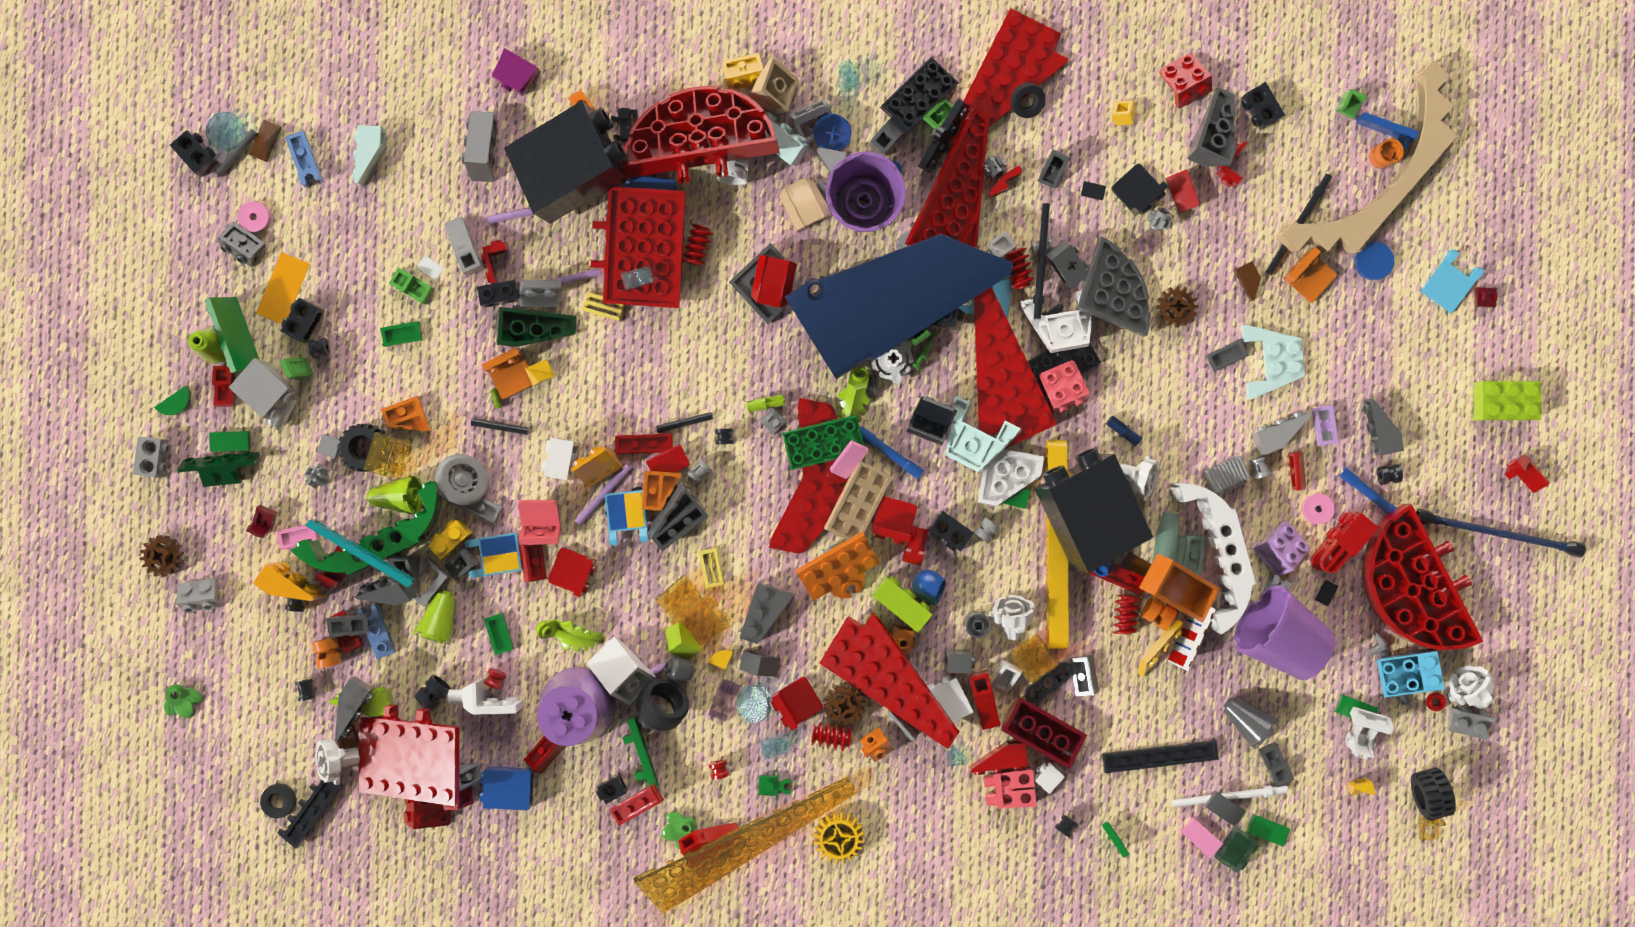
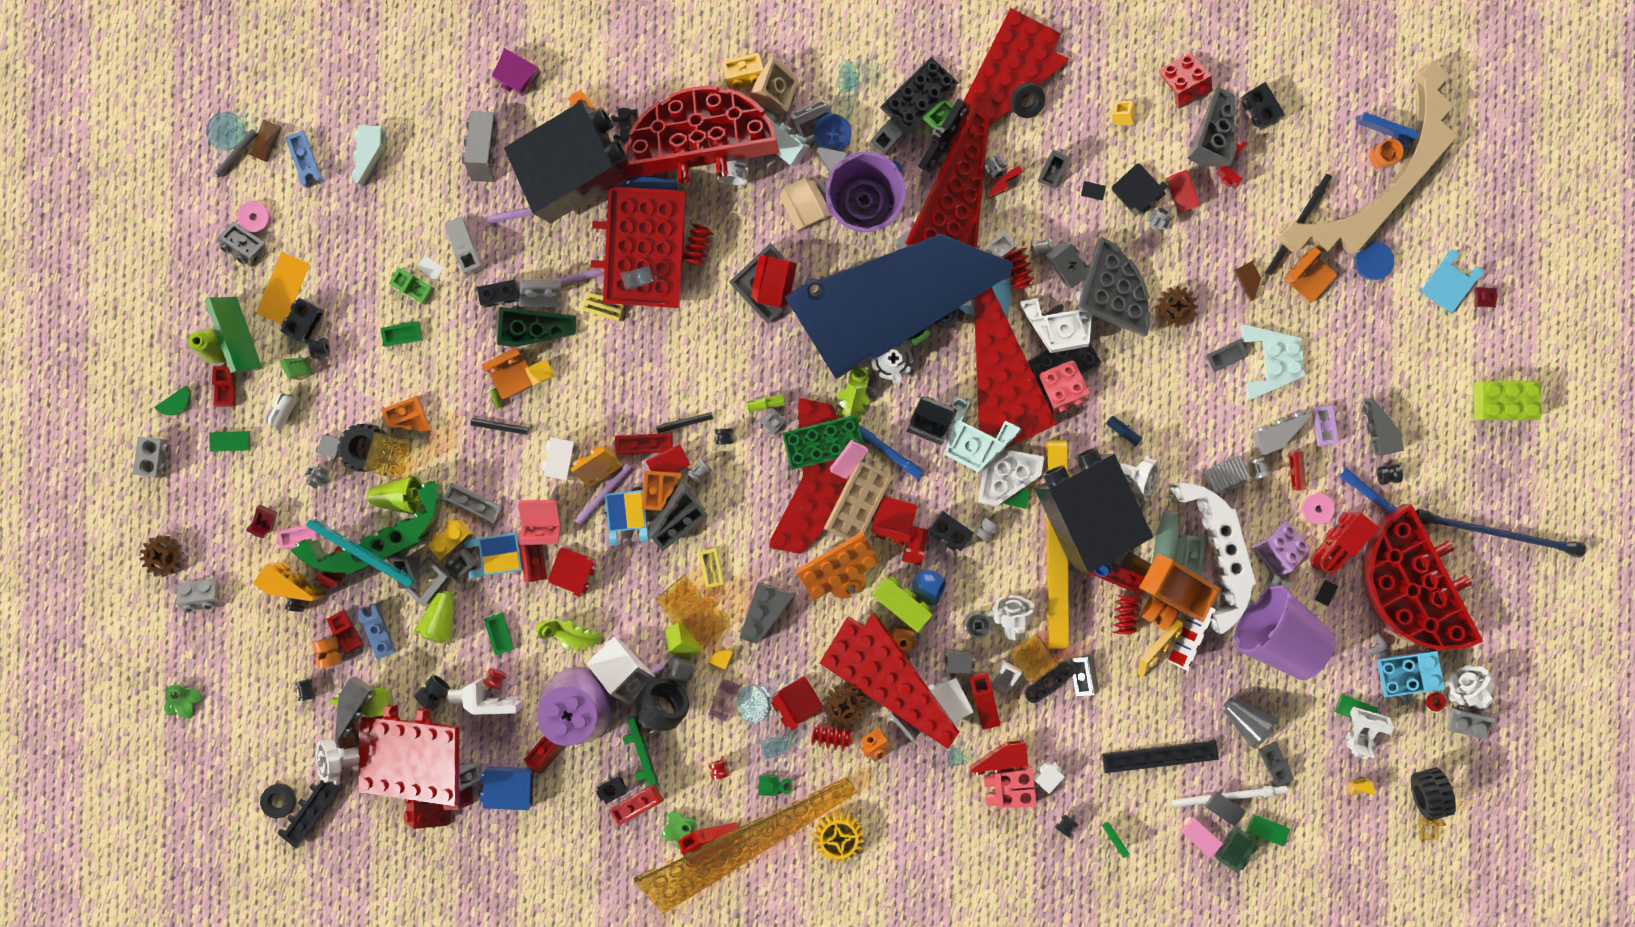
black brick [170,130,219,177] -> none
dark green bracket [177,451,260,487] -> none
light grey slope [229,358,296,420] -> none
dark grey slope [326,613,369,638] -> none
dark grey slope [355,572,419,605] -> none
light grey wheel [436,454,488,505] -> none
red bracket [481,240,510,284] -> none
dark grey slope [739,650,780,677] -> none
bright green piece [912,328,938,370] -> none
dark red brick [1001,697,1087,769] -> none
black bar [1033,203,1050,320] -> none
bright green panel [1336,89,1368,119] -> none
red bracket [1504,454,1550,493] -> none

